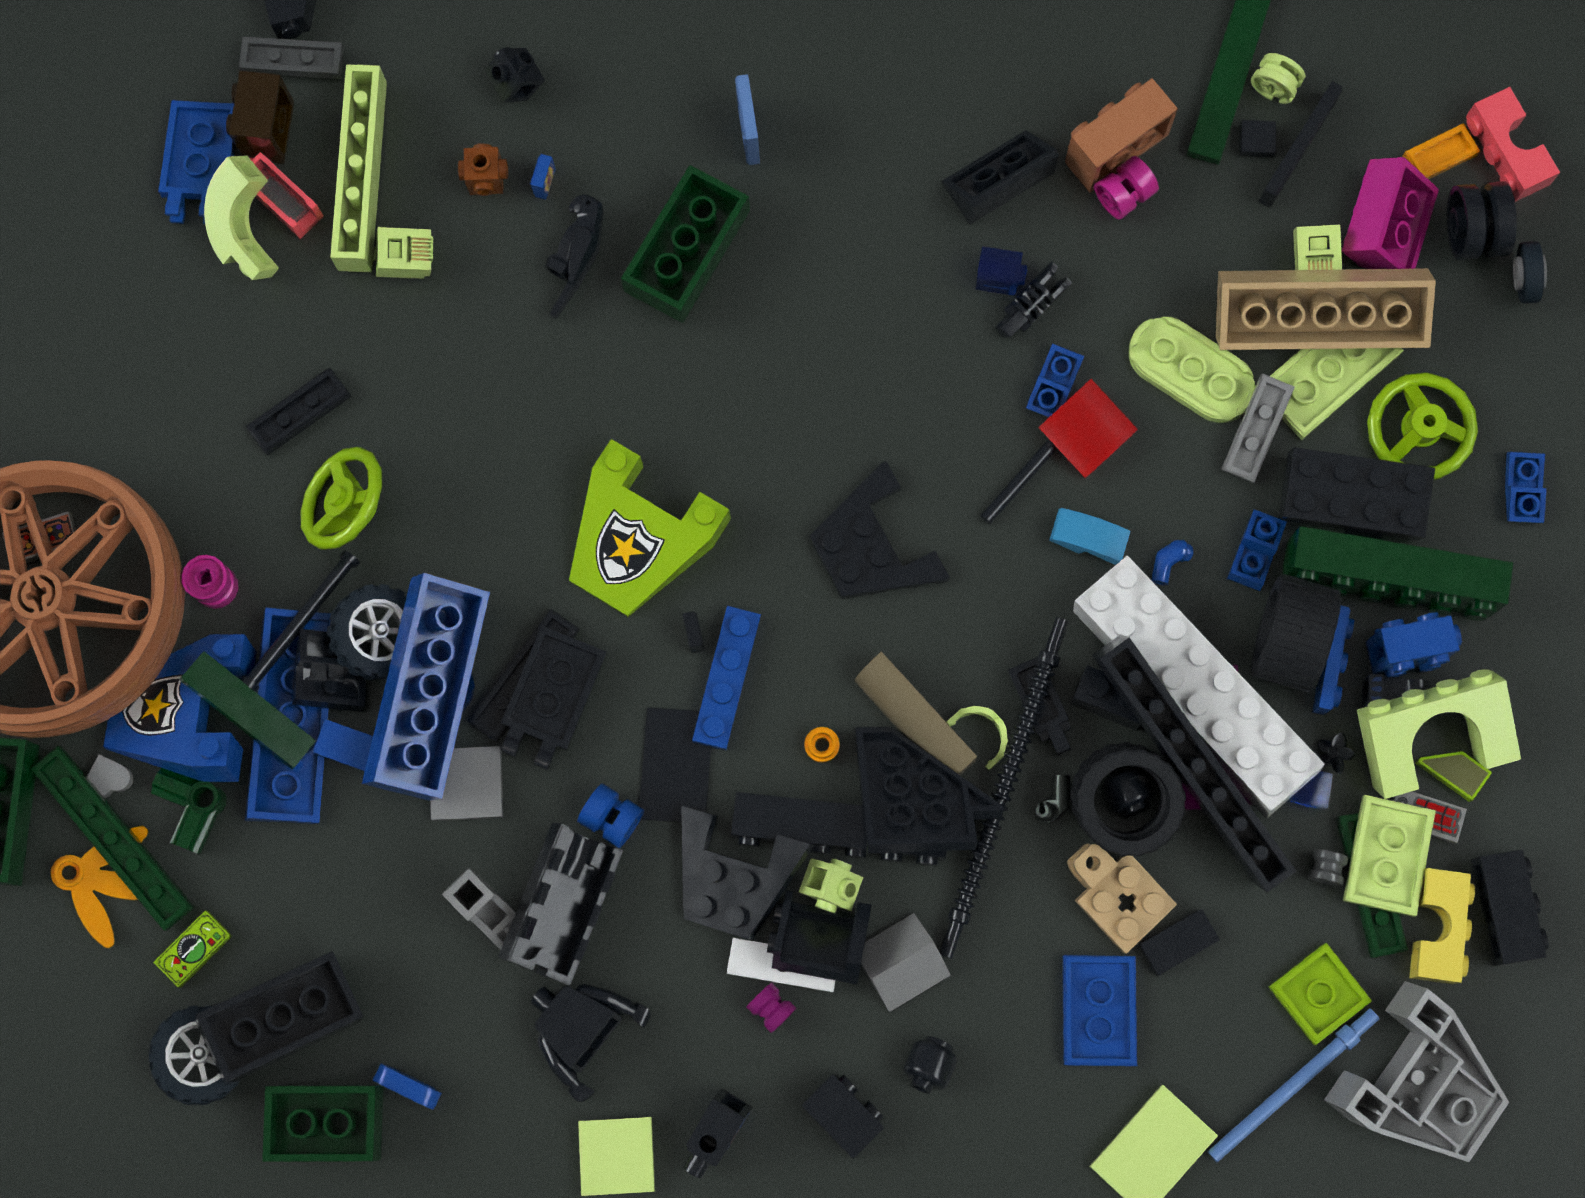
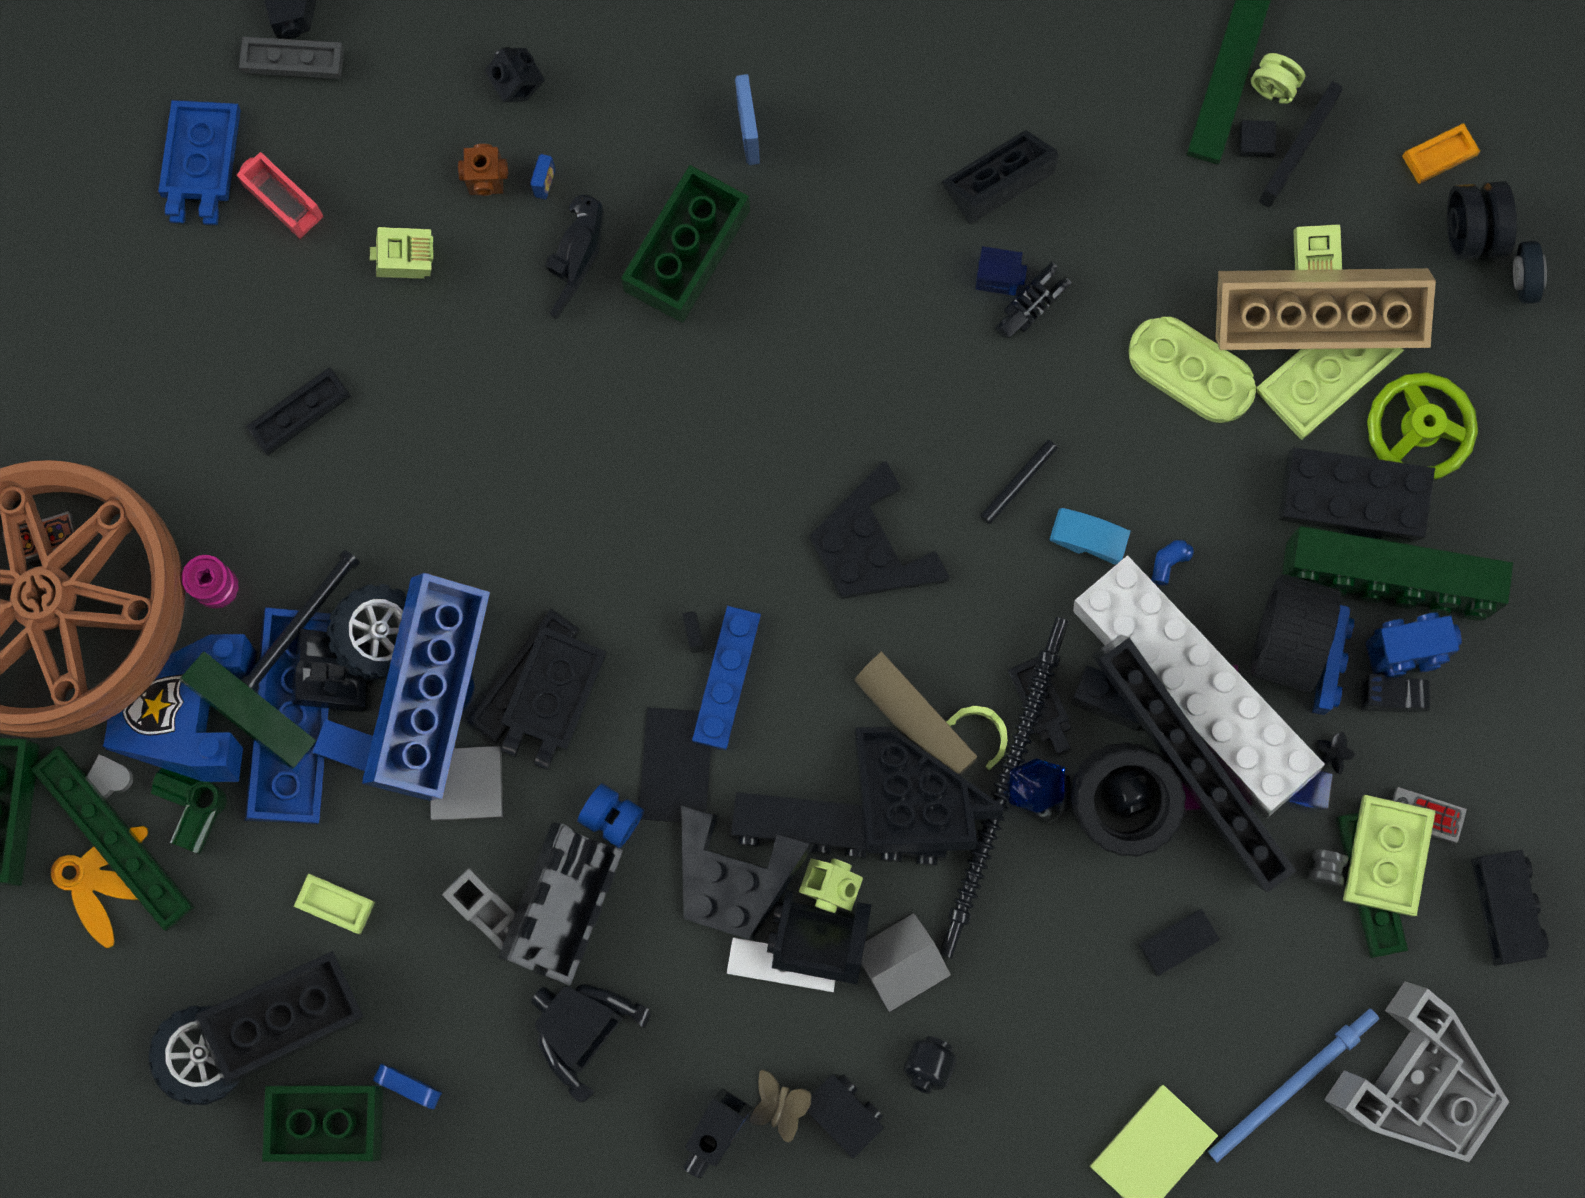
tile [153,910,232,988] -> none
yellowish green arch [204,155,279,280] -> none
dark brown brick [226,71,295,164] -> none
lime piece [300,447,382,550] -> none
yellowish green brick [330,65,387,272] -> none
lime wedge [569,439,731,617] -> none
yellowish green tile [578,1117,655,1196] -> none
magenta wheel [746,982,797,1033] -> none
light orange plate [804,727,840,763] -> none
blue slope [1026,343,1084,417] -> none
red slope [1038,378,1138,478] -> none
blue tile [1062,955,1137,1066] -> none
nougat brick [1065,78,1178,192] -> none
tan plate [1067,844,1177,954] -> none
dark pink wheel [1094,156,1159,220] -> none
light grey tile [1221,374,1295,483] -> none
blue slope [1227,509,1287,591] -> none
lime tile [1268,943,1372,1045] -> none
dark pink slope [1342,157,1439,269] -> none
yellowish green arch [1357,669,1521,799] -> none
light yellow arch [1409,868,1475,984] -> none
olive tile [1415,751,1492,802] -> none
coral arch [1466,87,1560,202] -> none
blue slope [1505,452,1547,523] -> none
none -> yellowish green tile [293,873,375,935]
none -> dark tan piece [749,1069,812,1143]
none -> clear blue brick [1009,758,1065,813]

